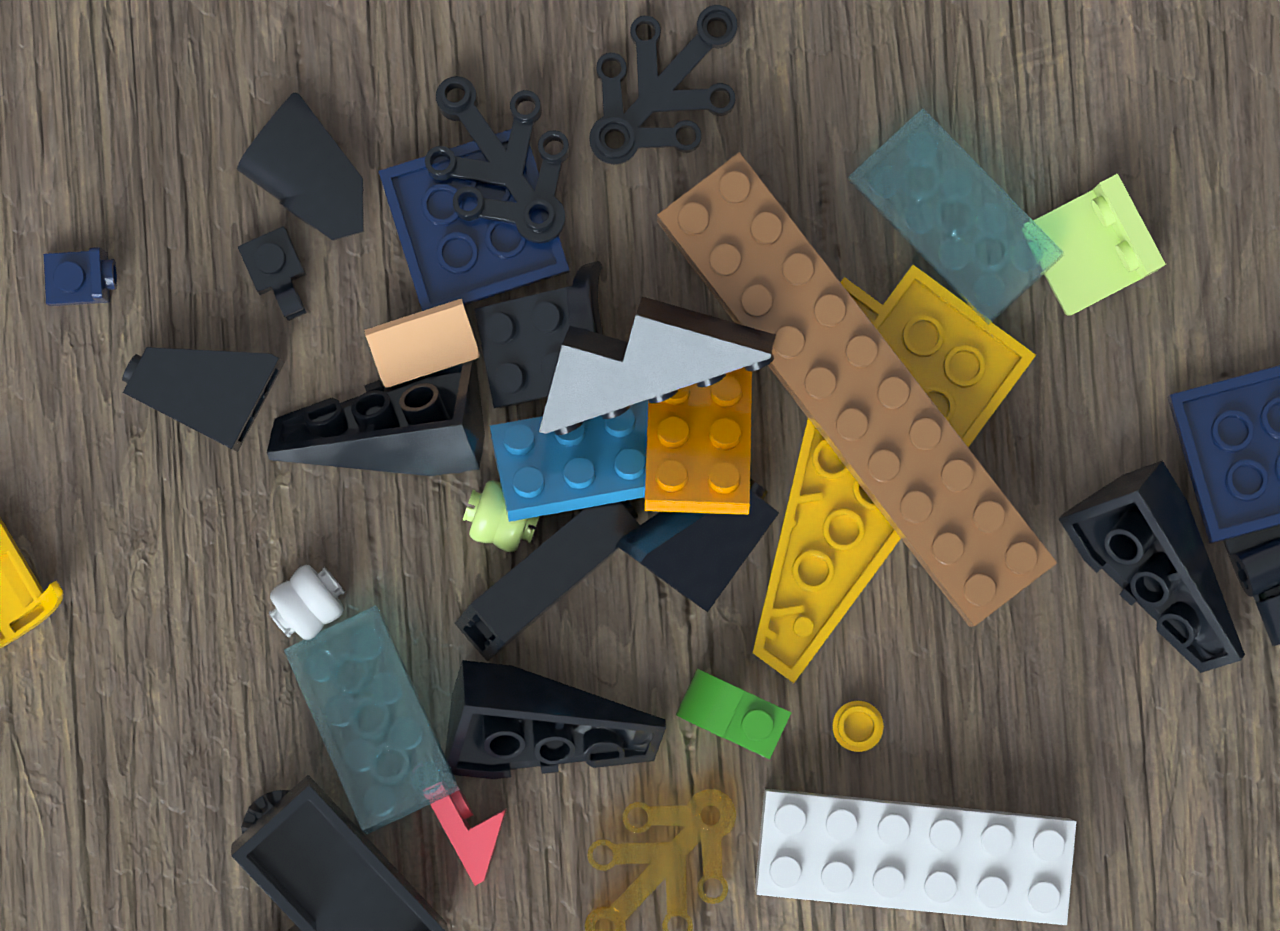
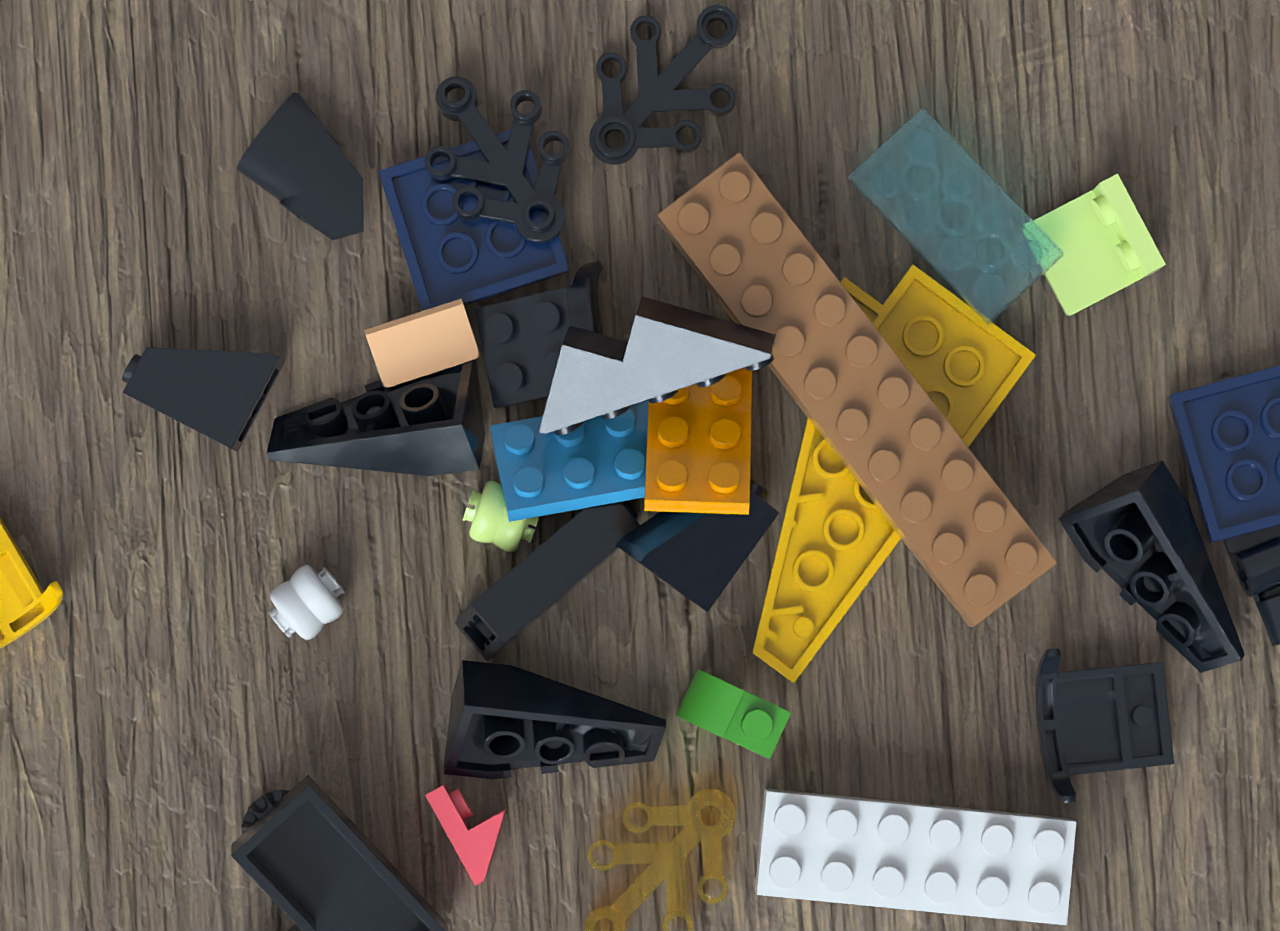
dark blue bracket [43,247,117,306] -> none
black plate [238,226,307,321] -> none
clear light blue plate [284,605,460,835] -> none
yellow plate [832,701,884,752] -> none
none -> black piece [1035,648,1174,803]

